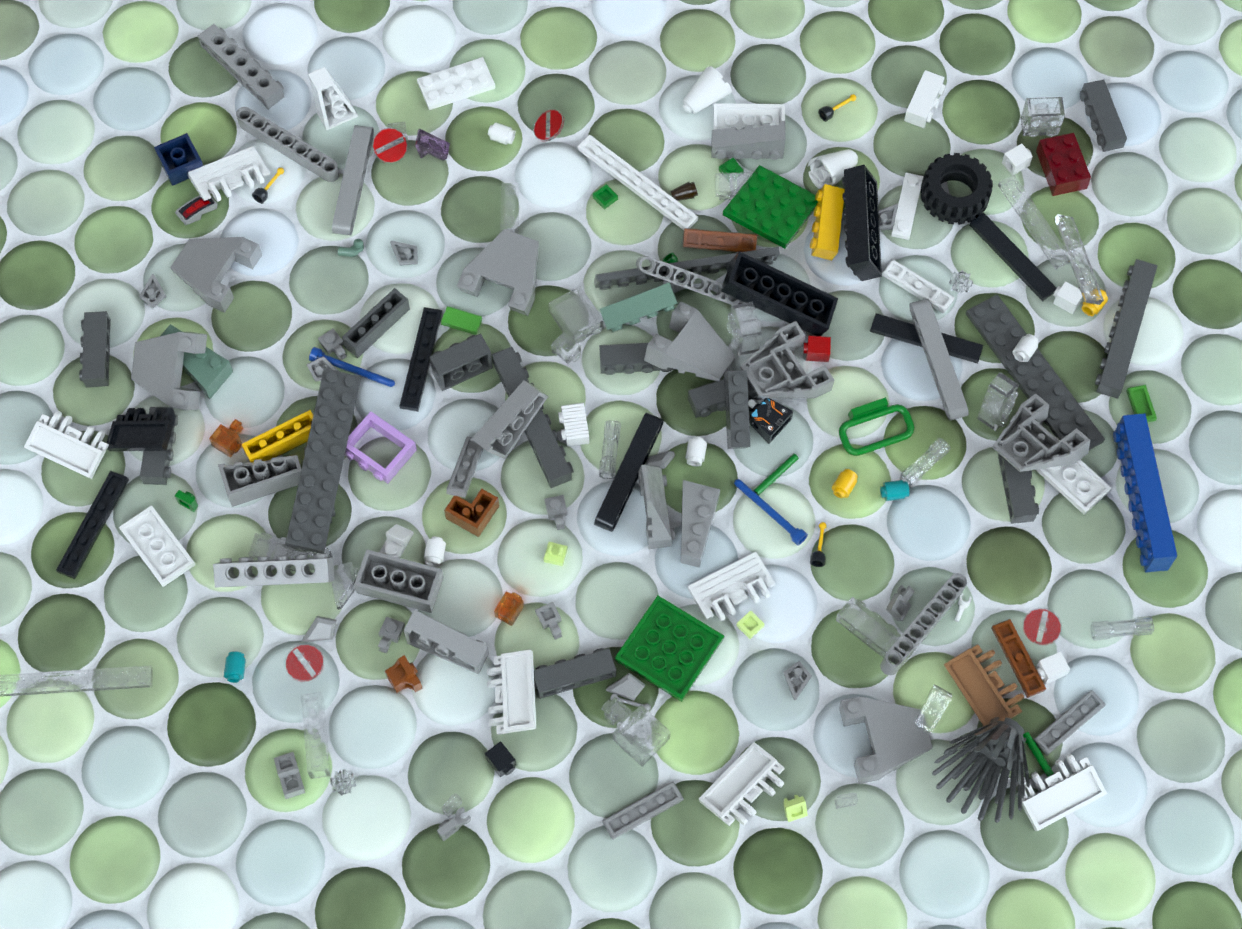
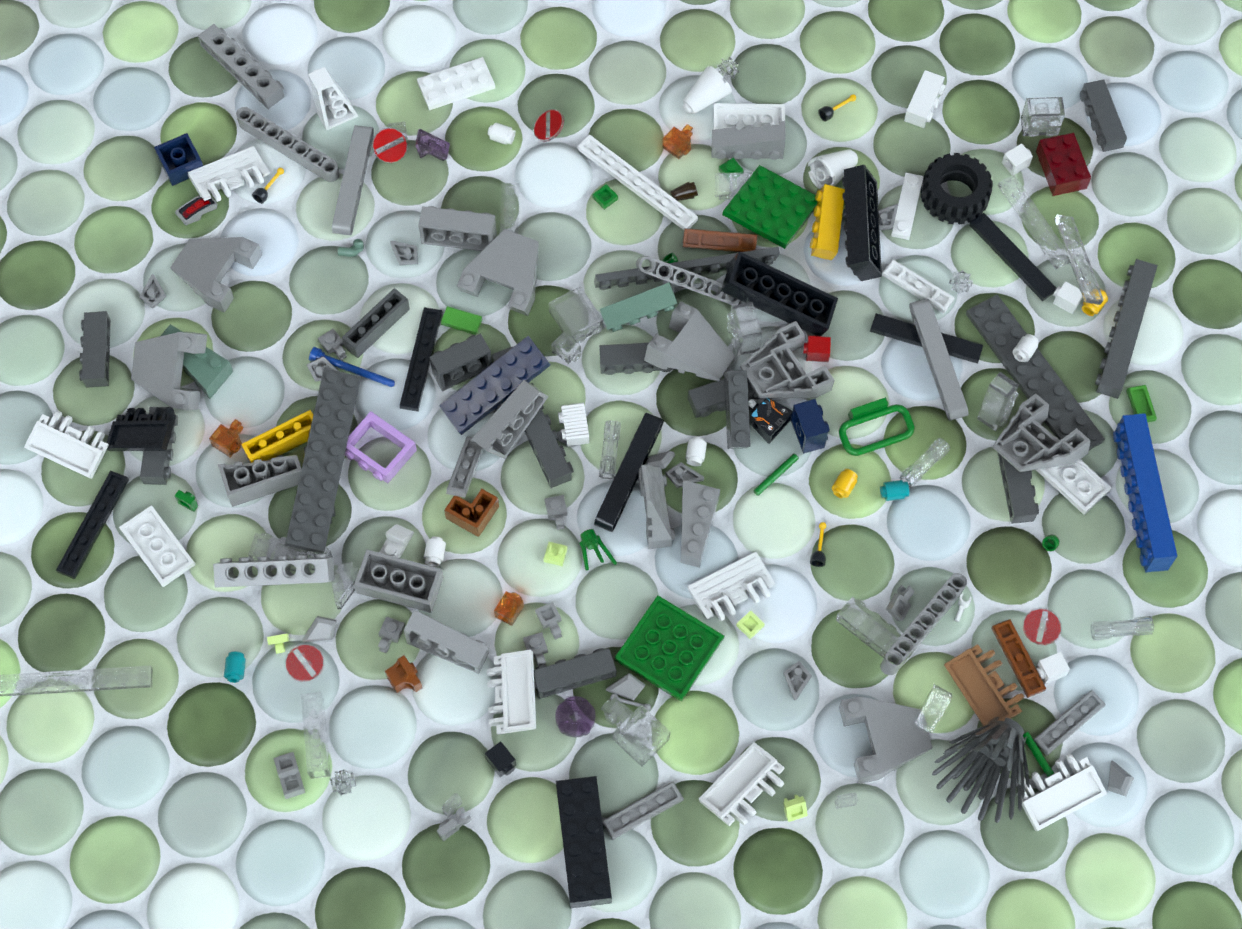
blue piece [734,479,808,546] -> none
none -> yellowish green tile [267,633,290,654]
none -> light grey brick [418,206,497,251]
none -> dark blue plate [439,336,551,435]
none -> light grey plate [523,632,548,666]
none -> clear purple plate [555,696,596,737]
none -> black brick [556,776,612,909]
none -> green plant [579,529,617,571]
none -> clear orange brick [663,124,693,159]
none -> light grey piece [666,462,704,488]
none -> clear gear [717,57,740,80]
none -> dark blue brick [791,399,830,454]
none -> green hinge [1042,534,1060,551]
none -> light grey piece [1107,760,1134,796]

